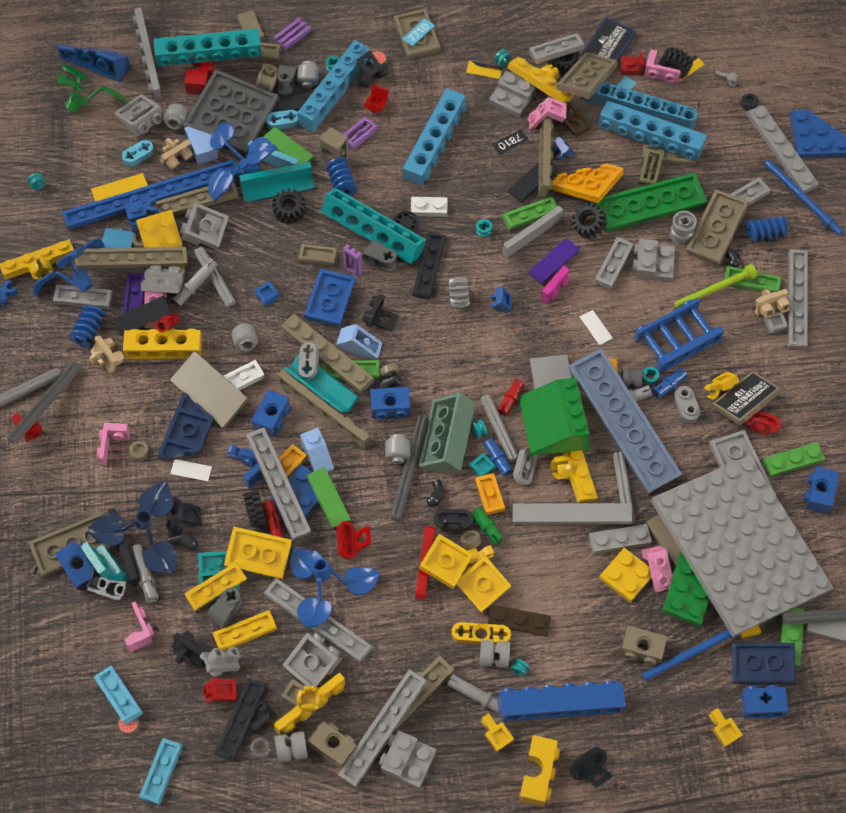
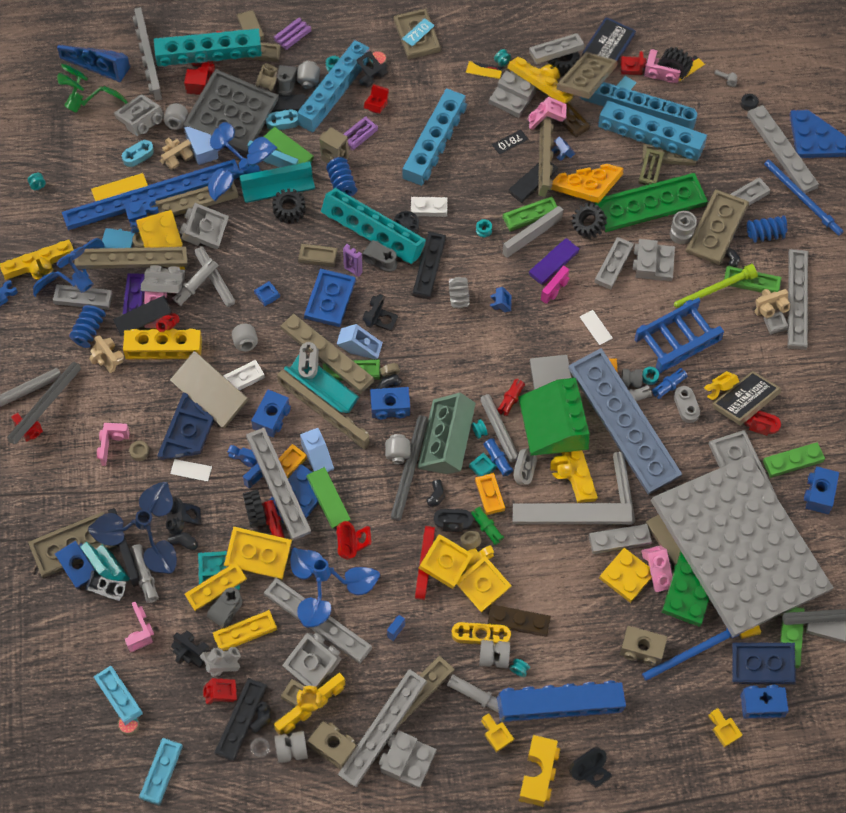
none -> blue tile [387,615,405,641]

